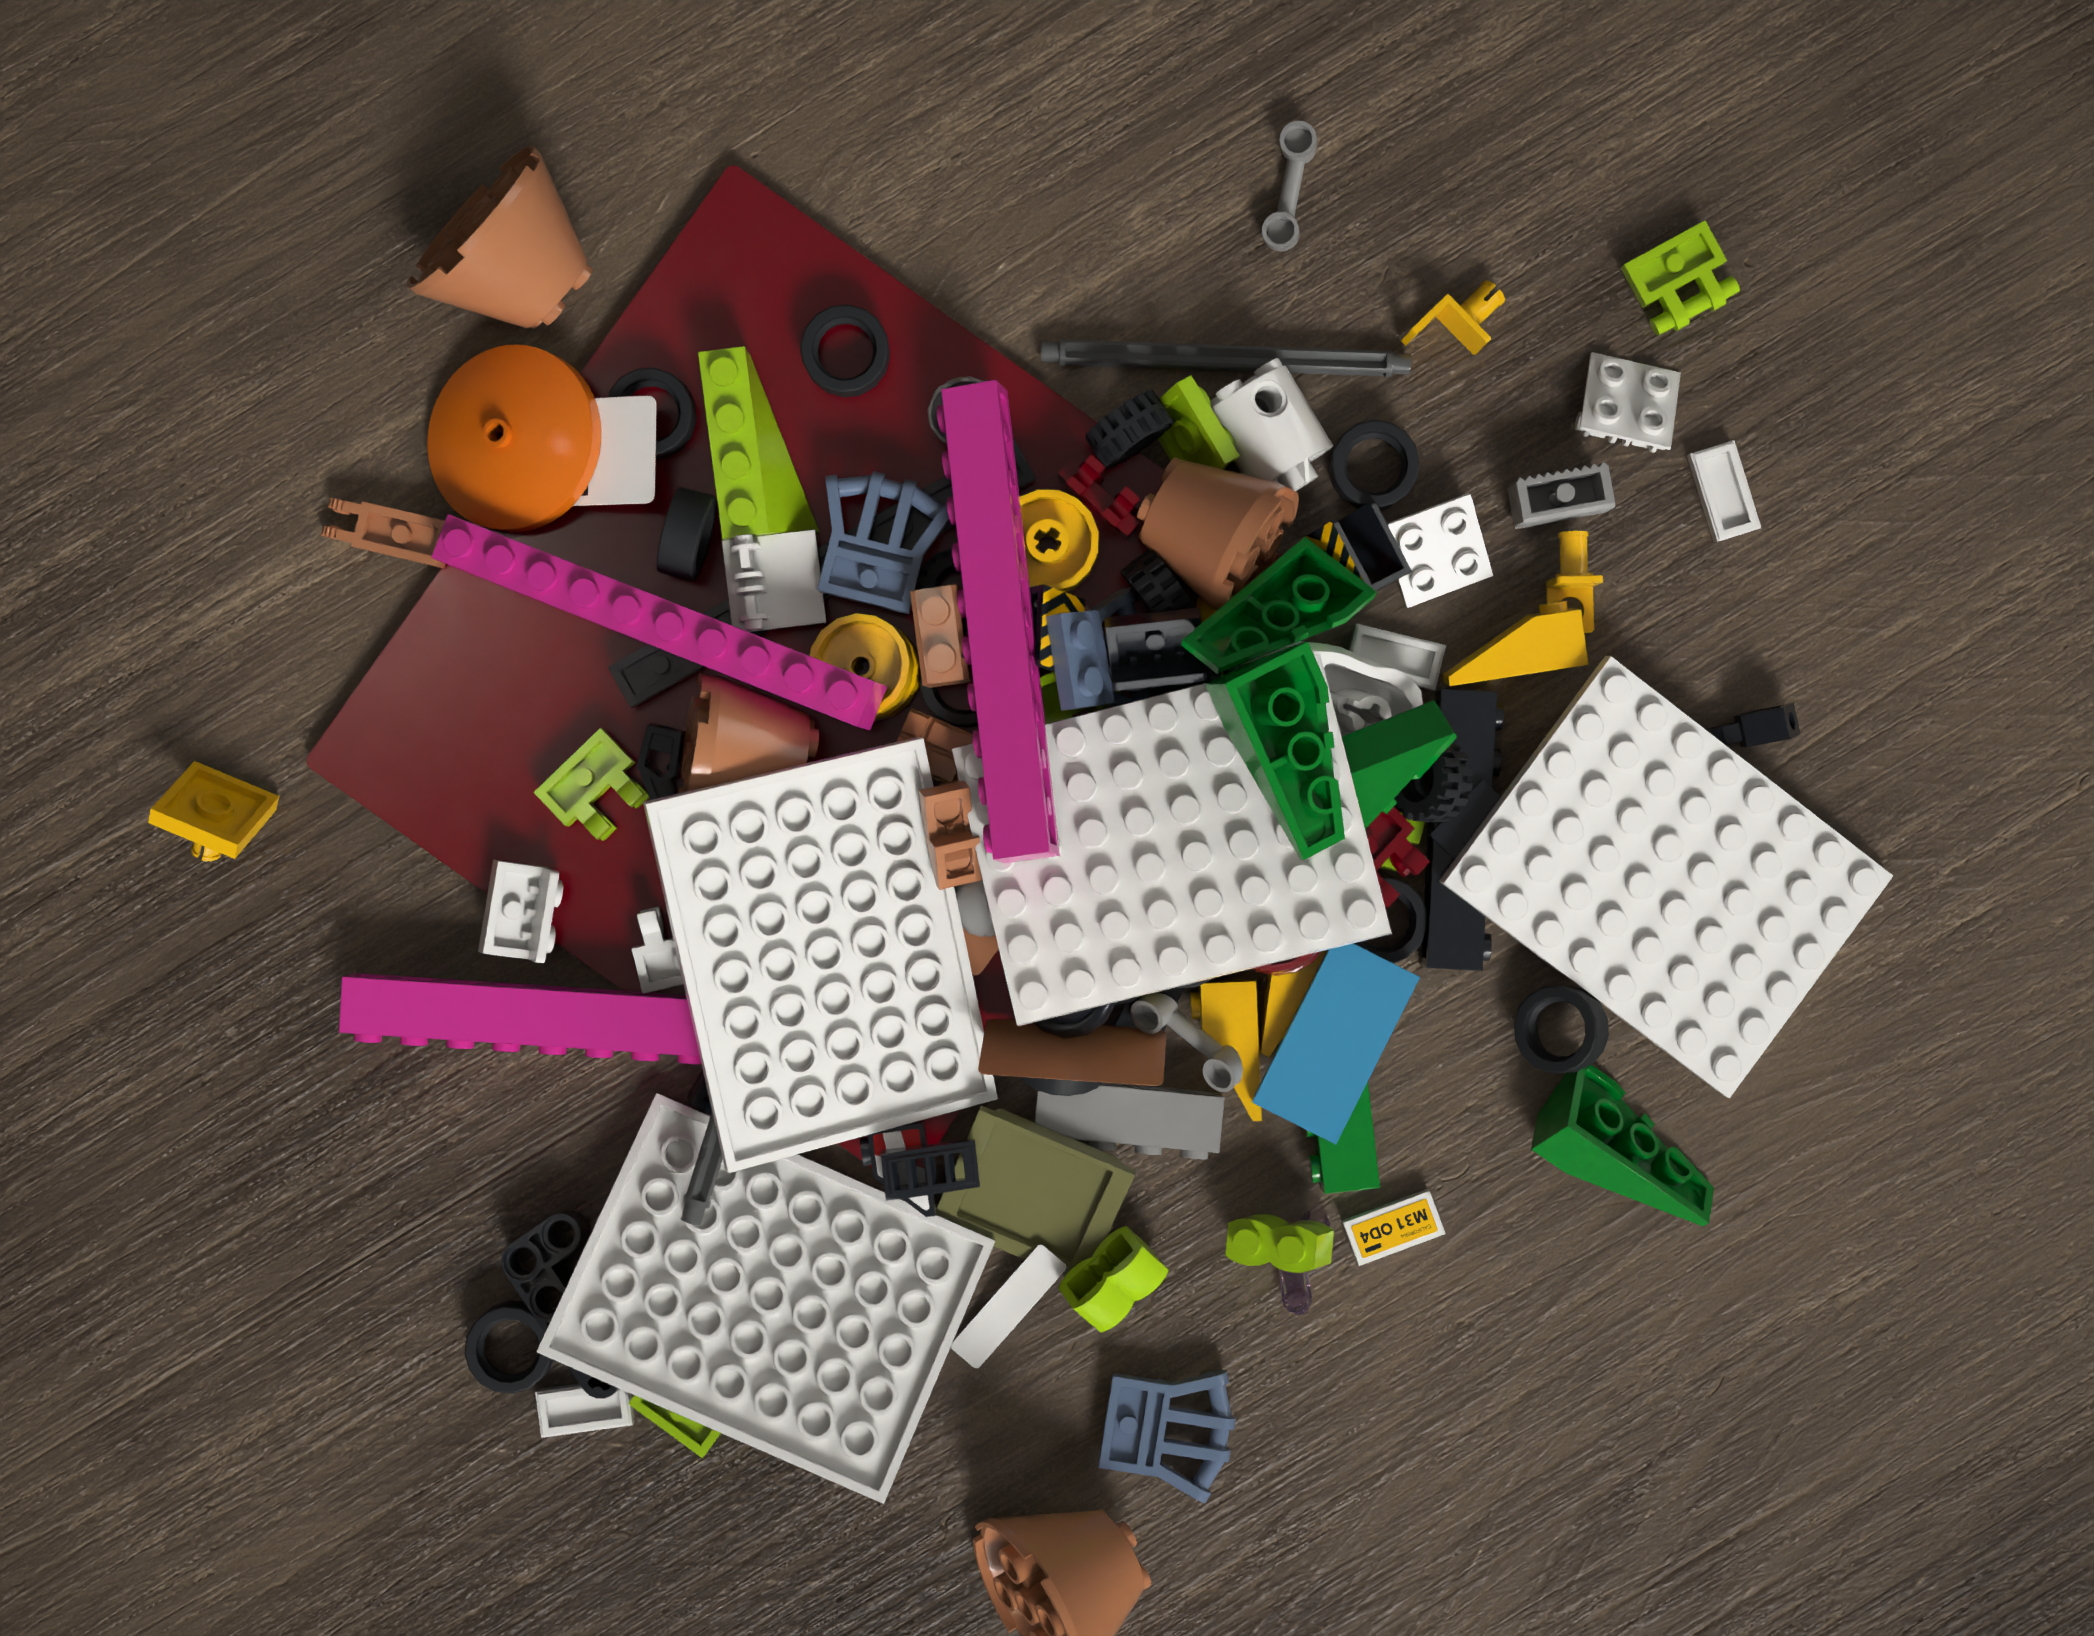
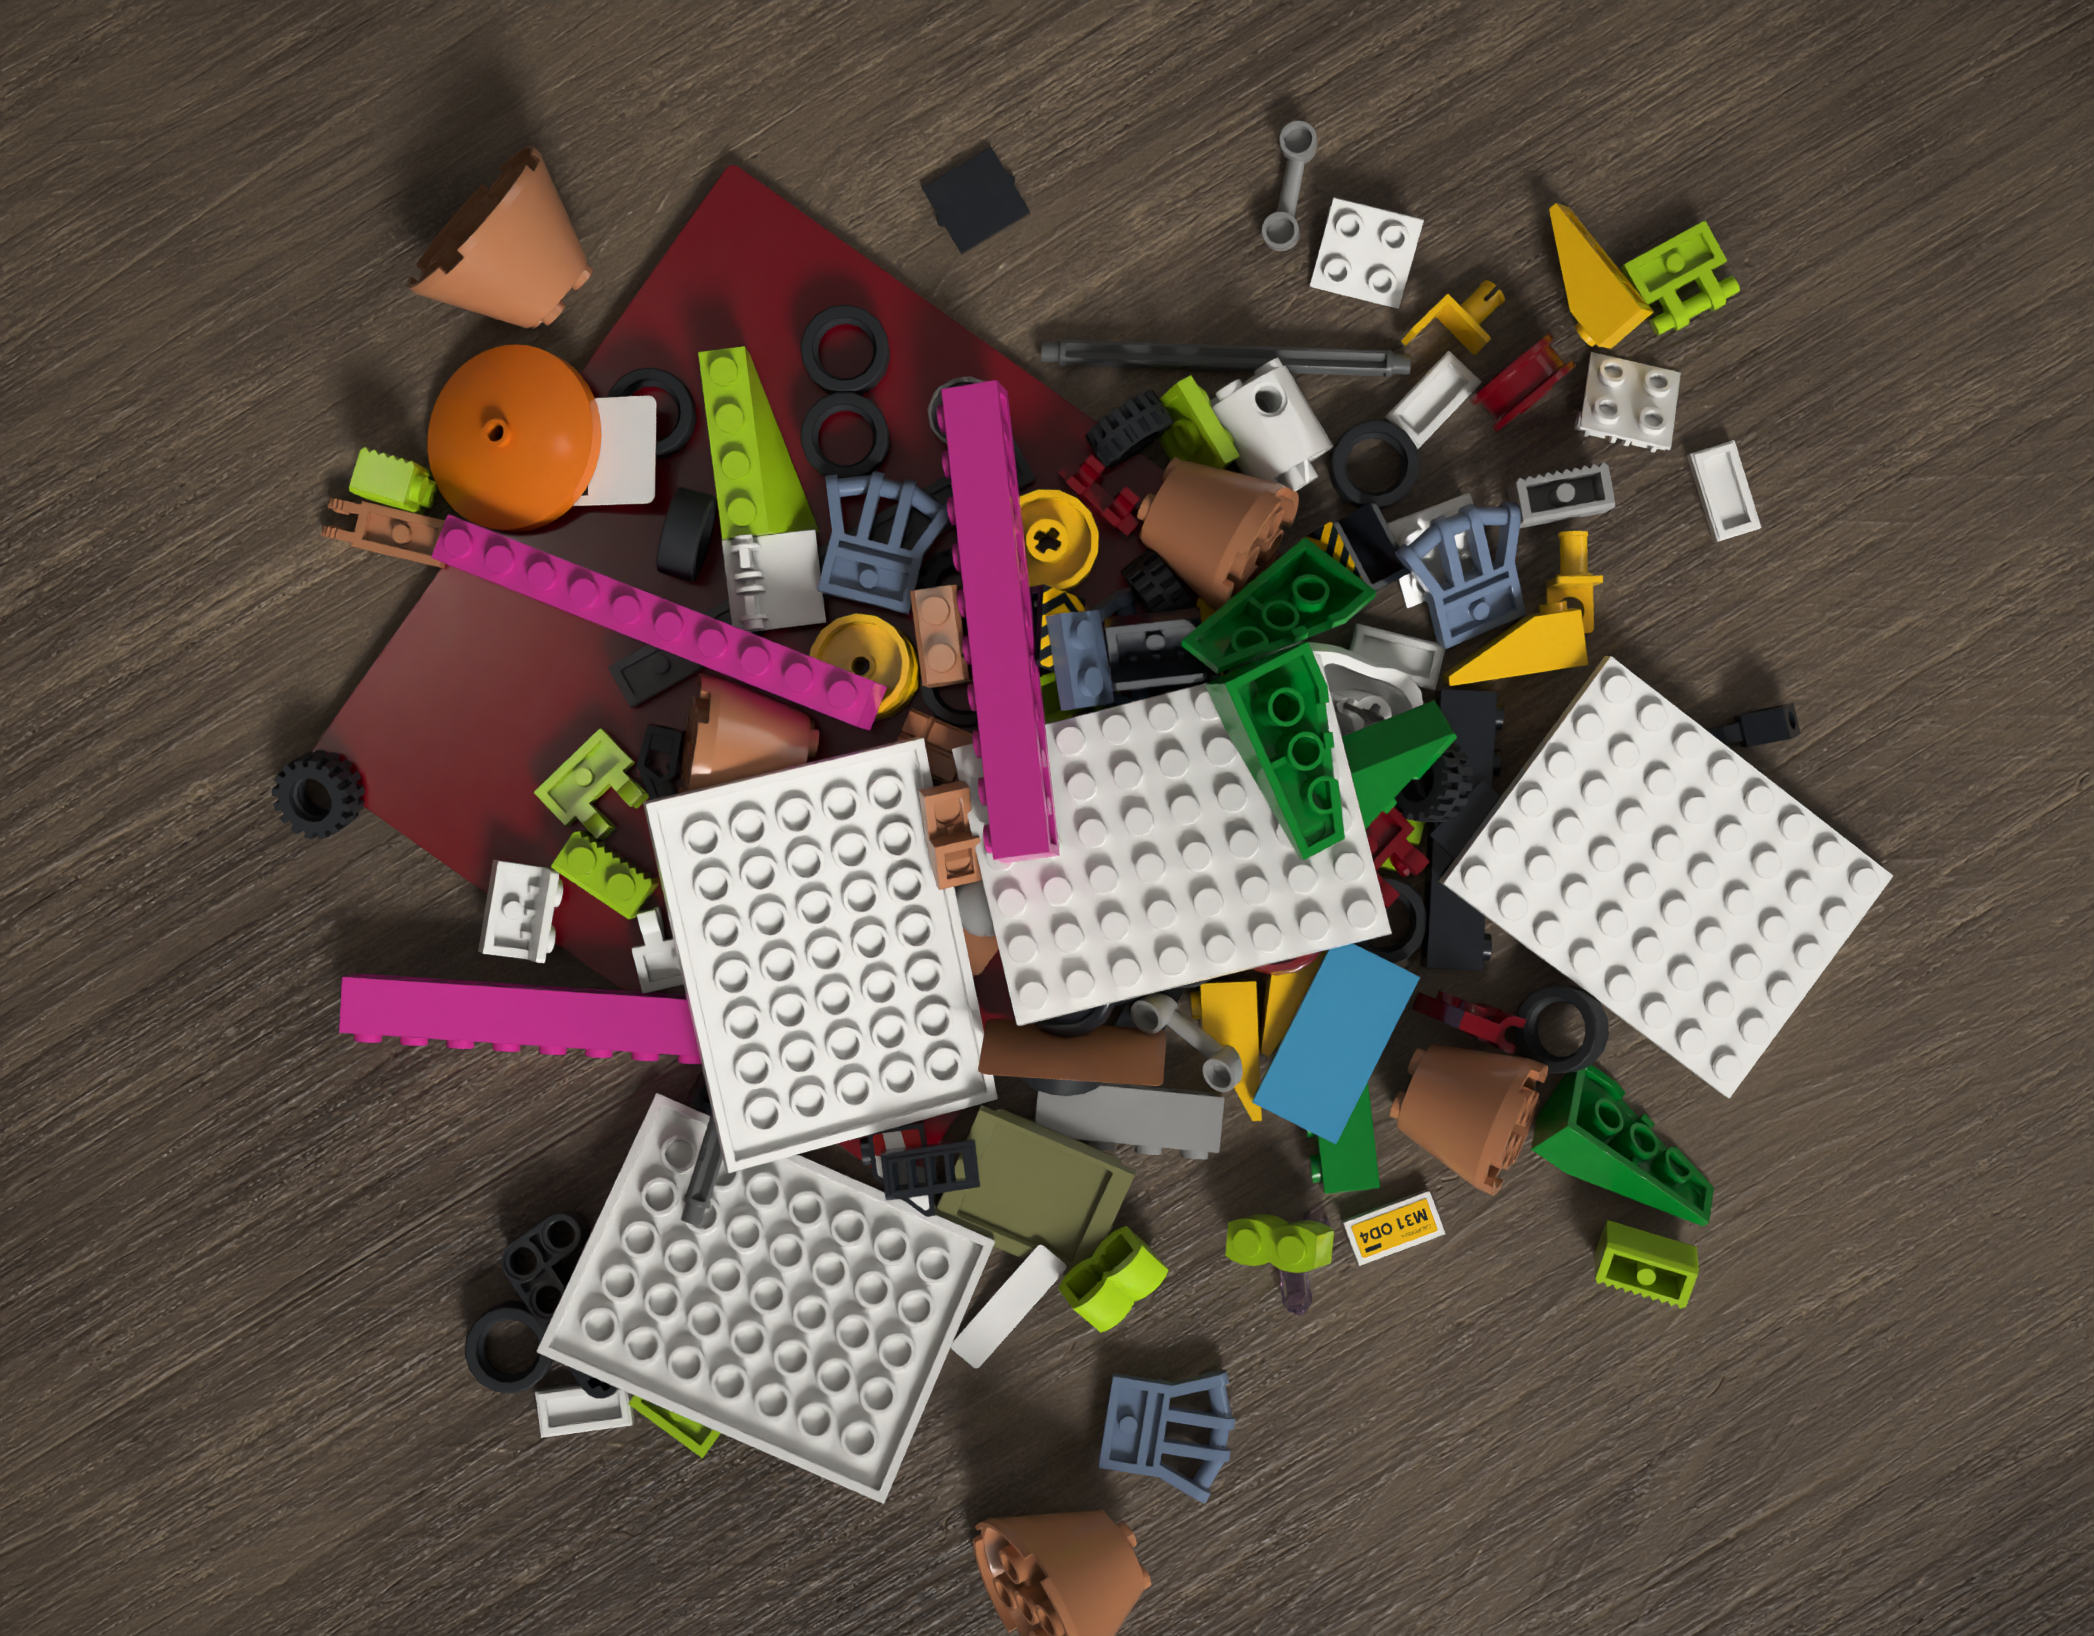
yellow tile [148,761,279,861] -> none
none -> black tyre [272,750,365,839]
none -> lime brick [349,447,438,515]
none -> lime brick [551,831,659,919]
none -> black tyre [801,392,890,479]
none -> black piece [922,147,1030,255]
none -> white hinge [1310,197,1424,309]
none -> white tile [1383,350,1482,450]
none -> nougat cone [1390,1044,1548,1196]
none -> sand blue plate [1395,502,1527,649]
none -> dark red plate [1412,990,1526,1055]
none -> dark red wheel [1469,333,1577,432]
none -> yellow slope [1549,203,1654,349]
none -> lime brick [1595,1220,1699,1309]

